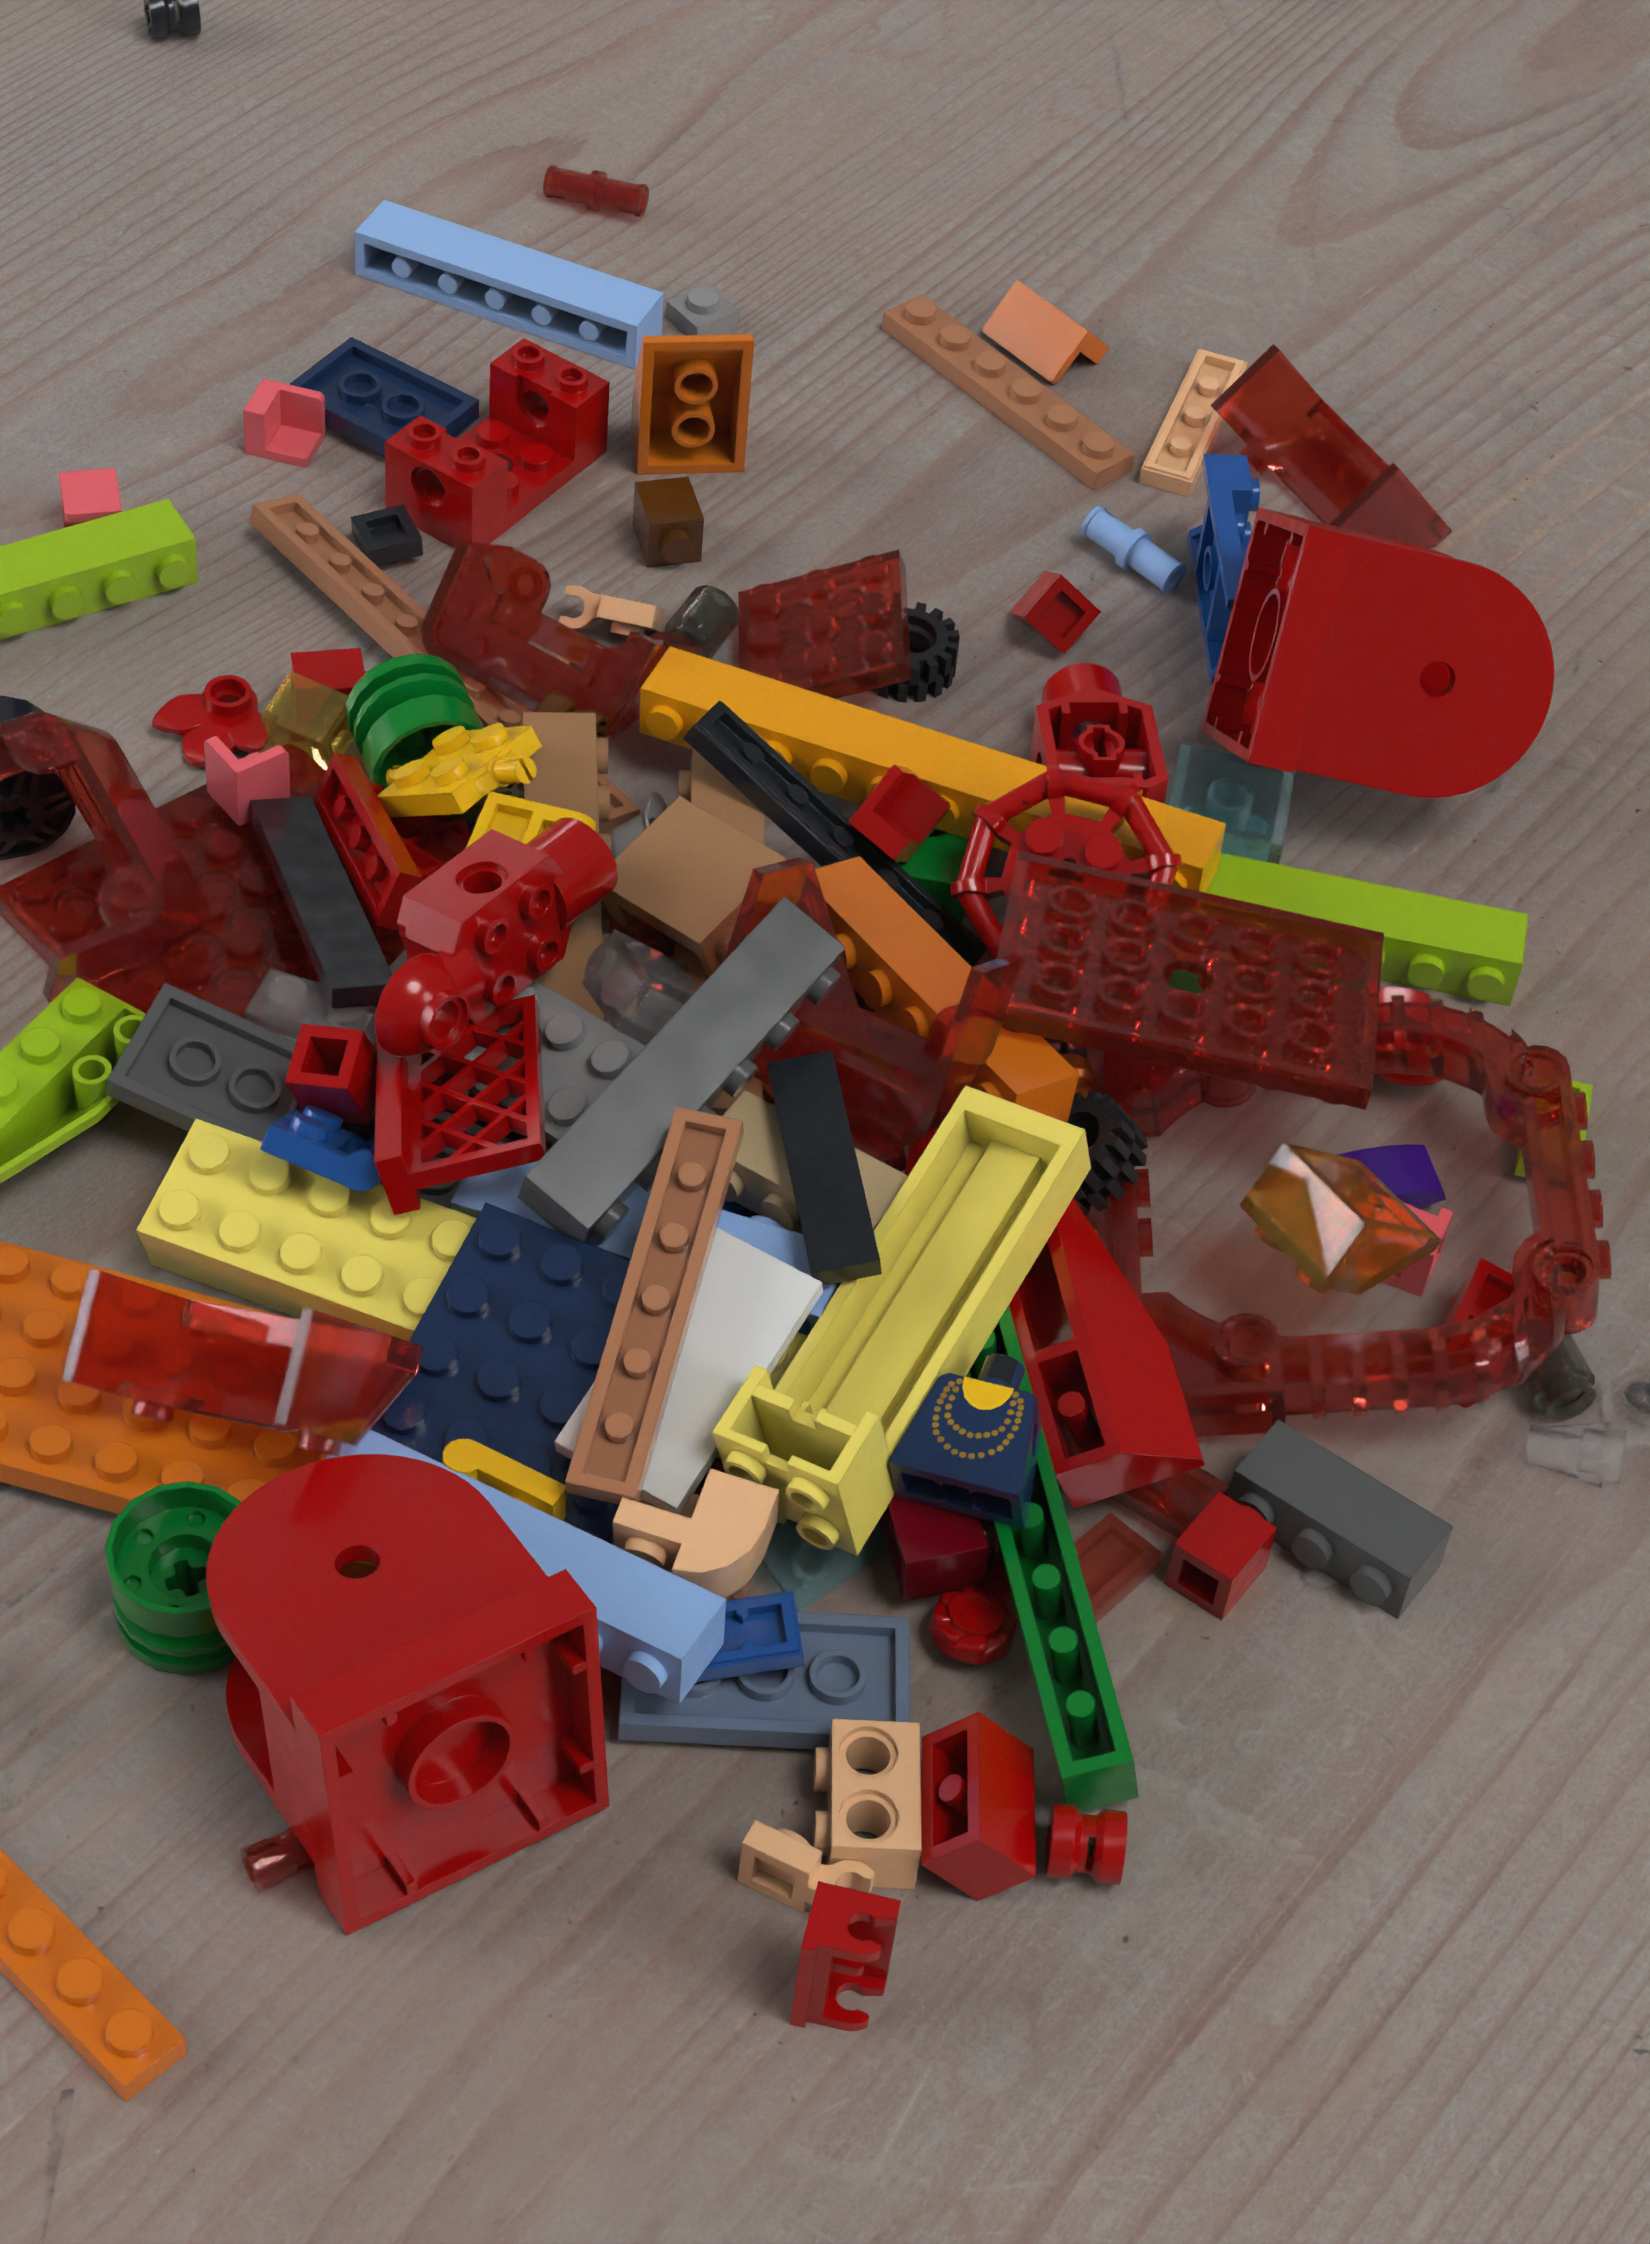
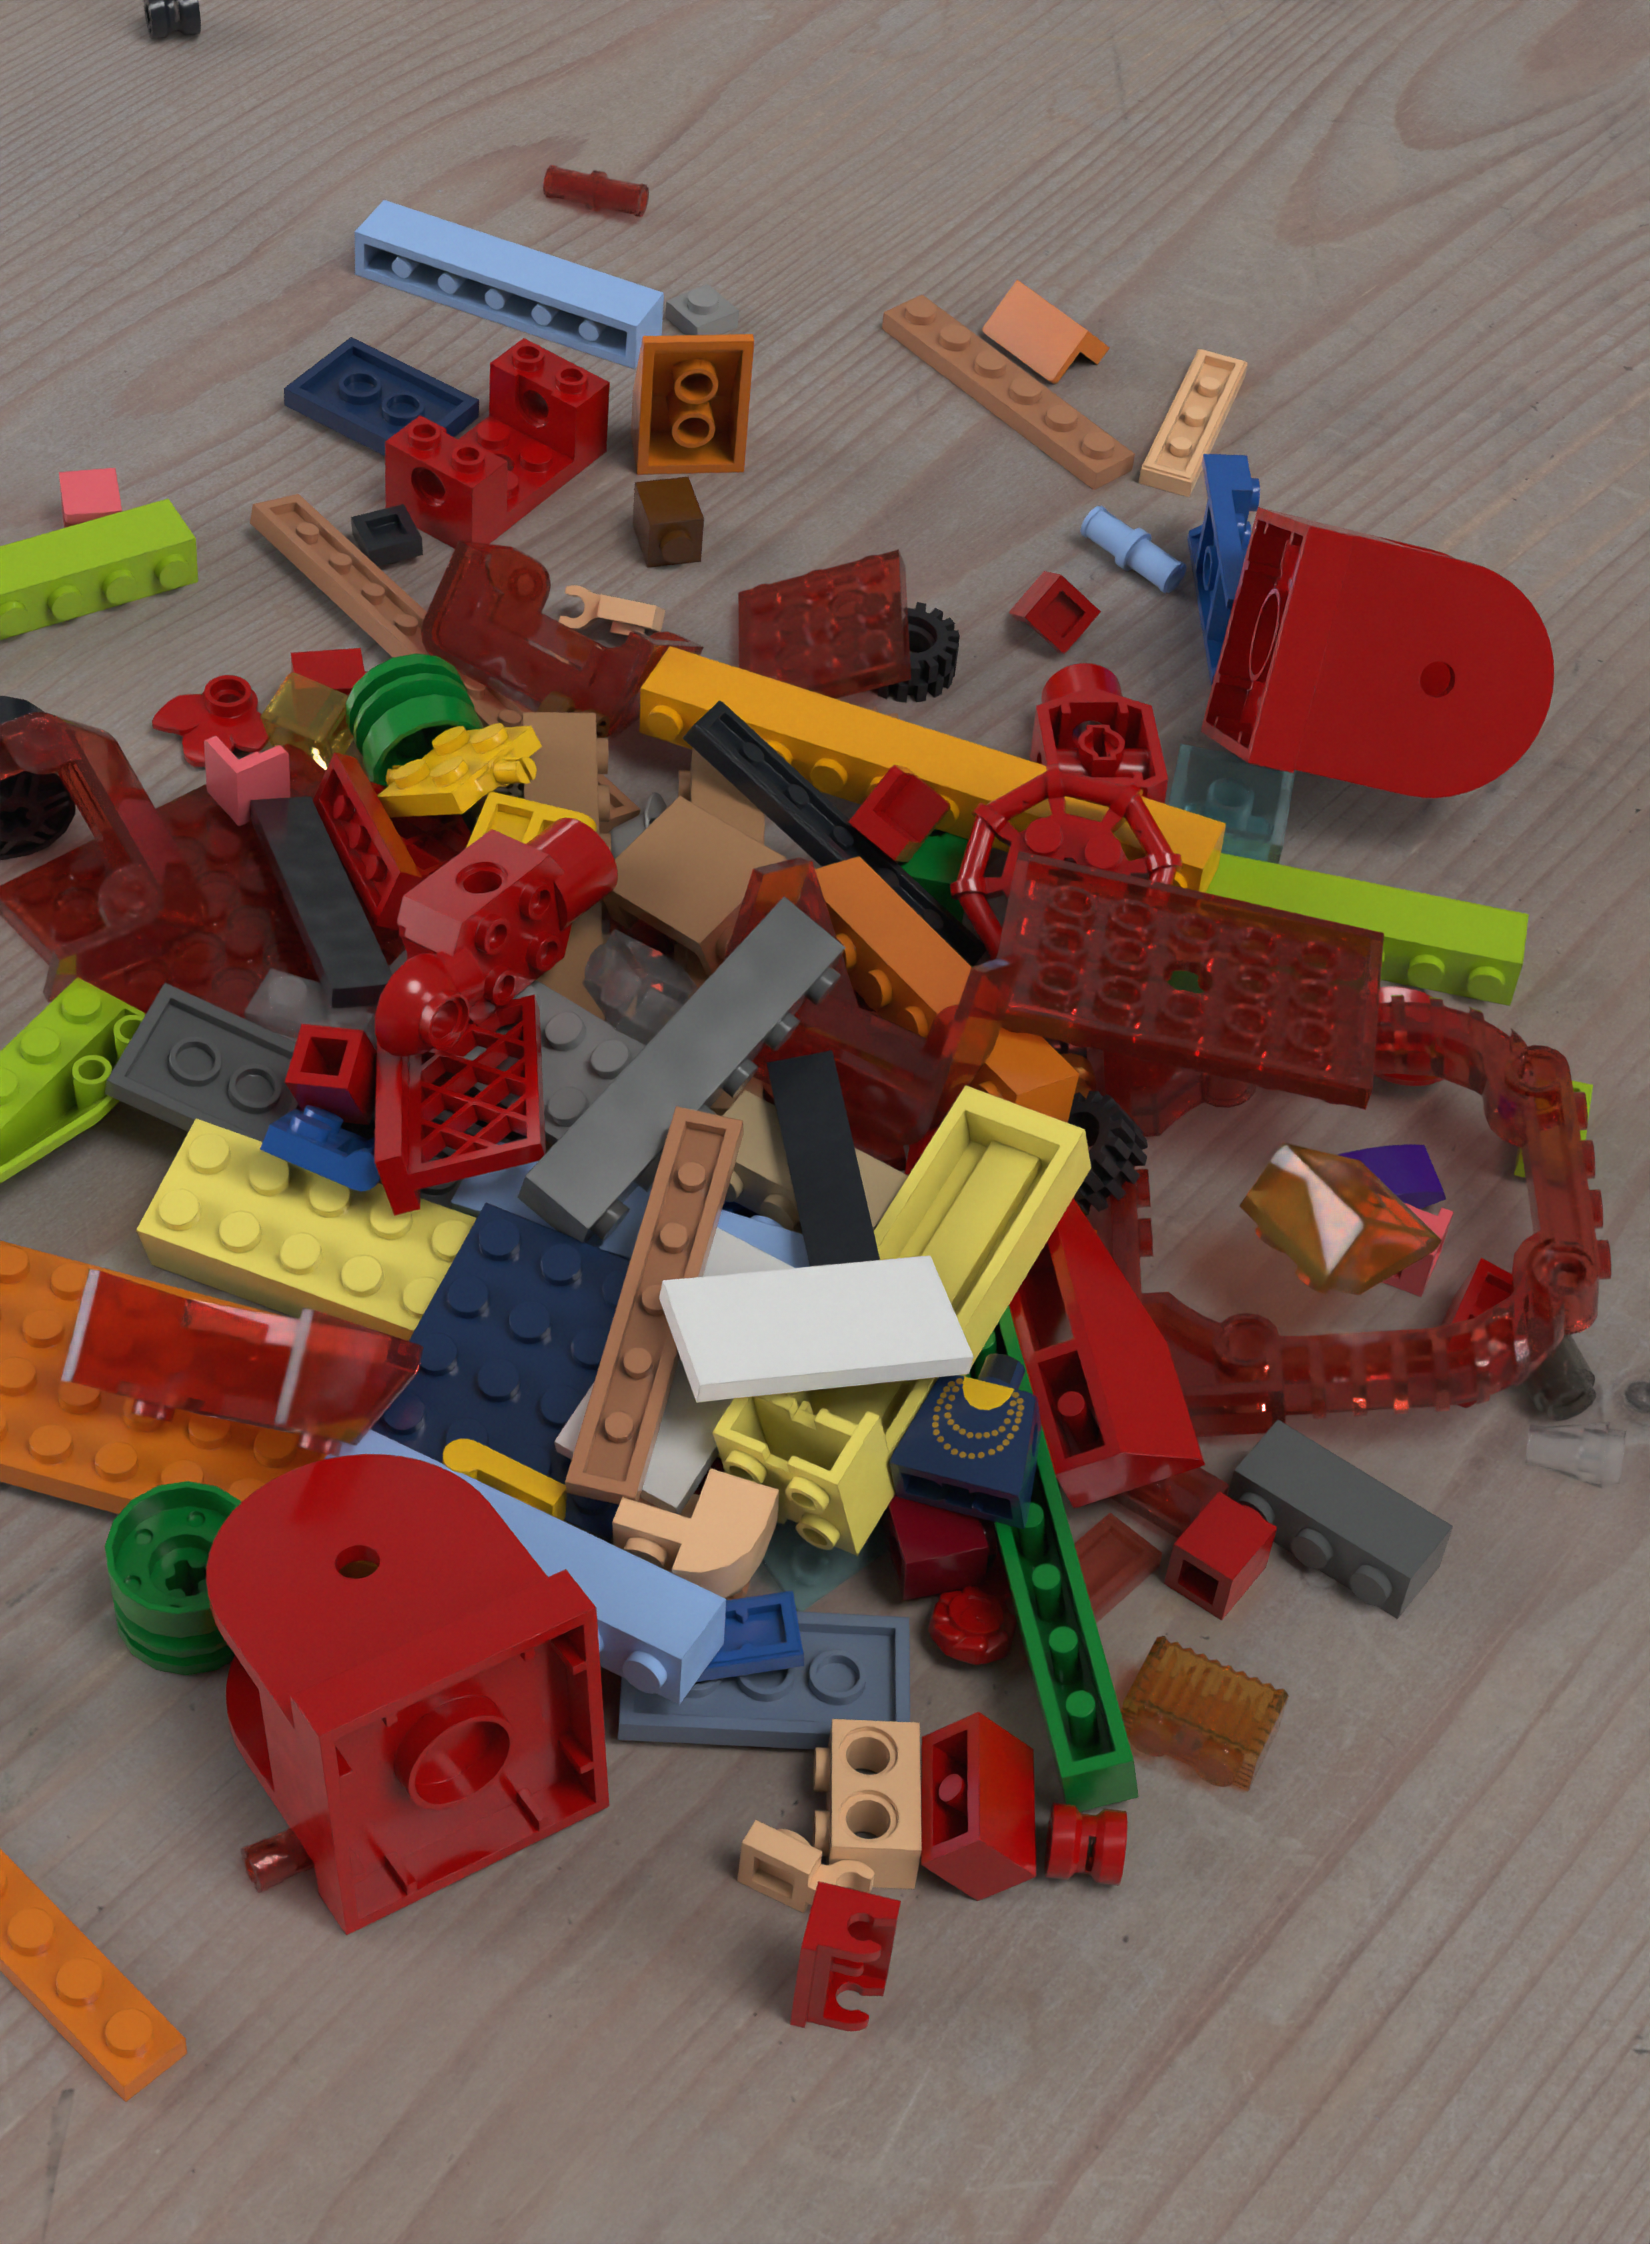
coral panel [243,378,326,467] -> none
clear smoke brick [663,585,739,659] -> none
clear red windscreen [1210,344,1453,549] -> none
none -> white tile [659,1255,974,1402]
none -> clear orange brick [1121,1636,1289,1791]

